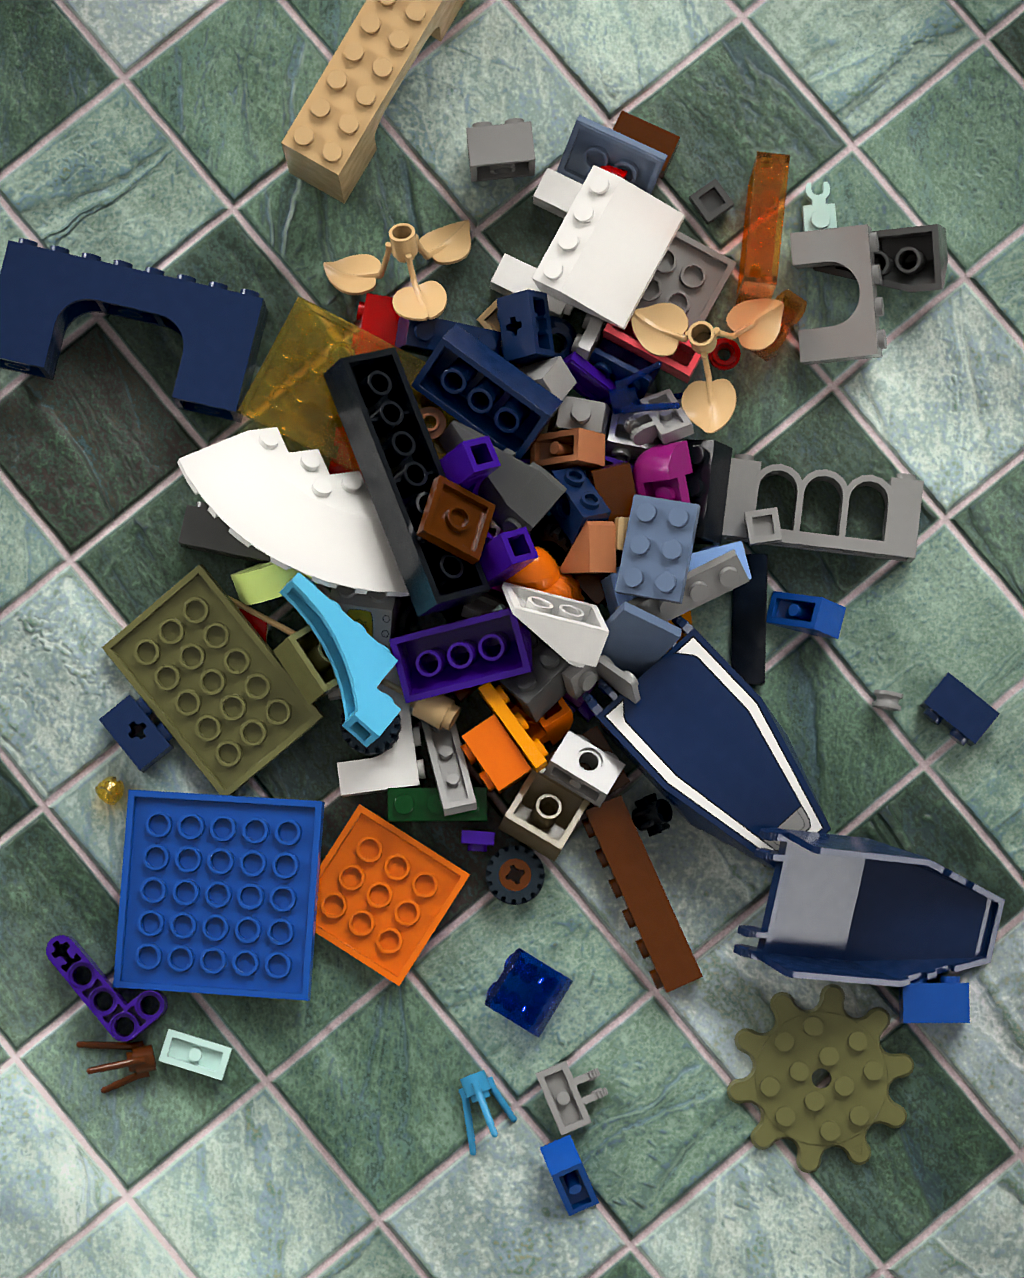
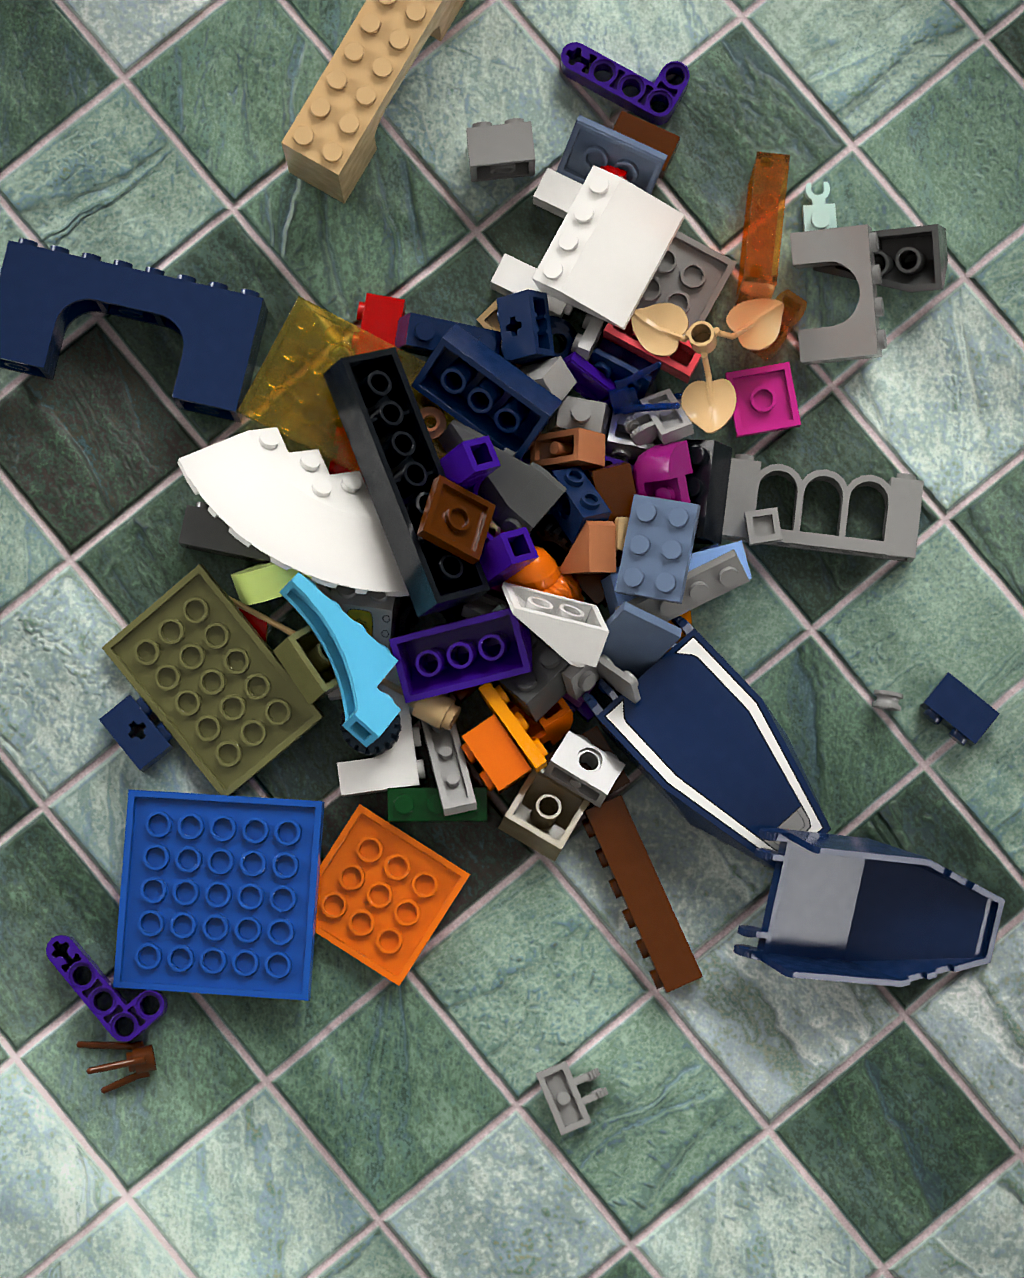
clear yellow hinge [95,776,125,805] -> none
light aqua plate [158,1029,233,1080] -> none
tan plant [323,219,471,321] -> none
dark azure plant [458,1070,517,1156] -> none
dark purple plate [461,830,495,852] -> none
clear blue bracket [485,948,573,1038] -> none
black wheel [486,845,545,905] -> none
blue slope [540,1135,599,1216] -> none
black gear [632,793,673,837] -> none
dark grey plate [689,178,734,225] -> none
red plate [708,338,741,371] -> none
olive plate [727,984,914,1173] -> none
black slope [731,554,768,686] -> none
blue slope [766,591,846,639] -> none
blue brick [899,976,970,1023] -> none
none -> dark purple beam [560,42,690,125]
none -> dark pink plate [725,362,801,438]

